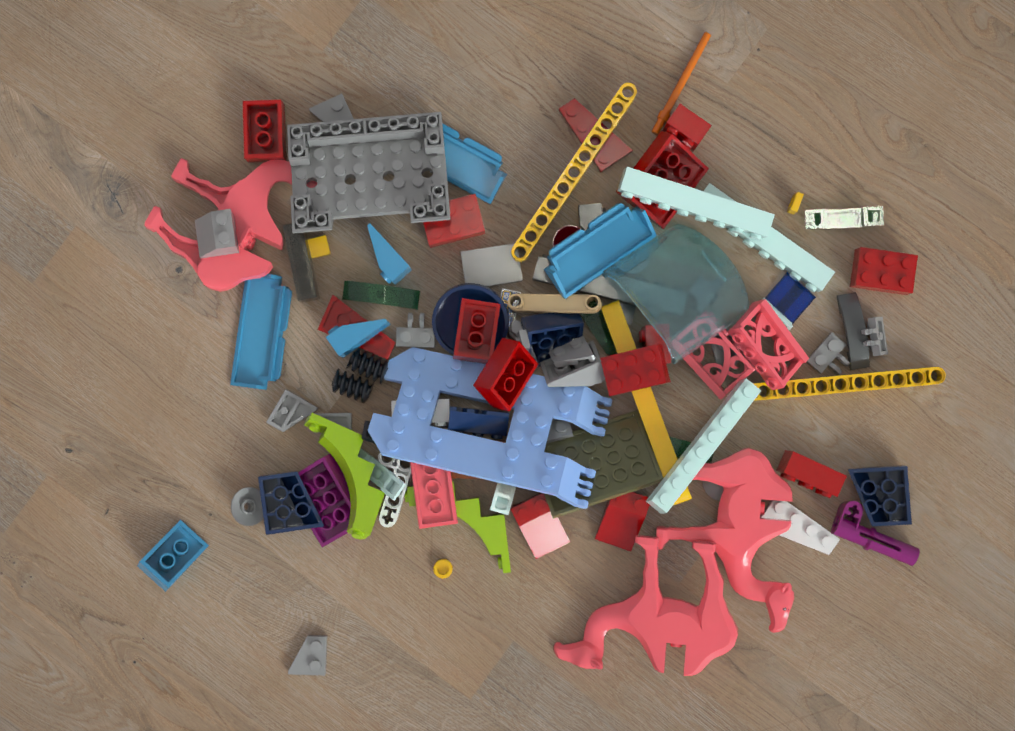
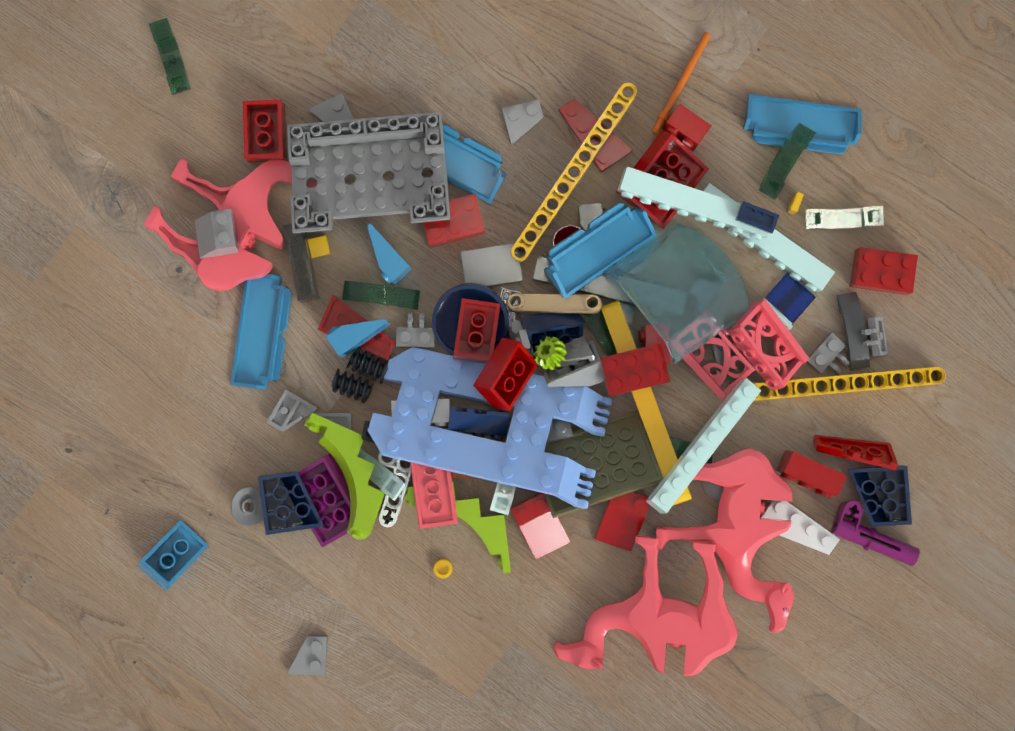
none -> clear green slope [149,18,191,95]
none -> light grey wing [502,99,544,145]
none -> lime gear [533,336,567,370]
none -> dark blue plate [735,201,779,234]
none -> dark azure slope [743,94,862,155]
none -> clear green slope [759,123,816,200]
none -> red wing [813,435,898,470]

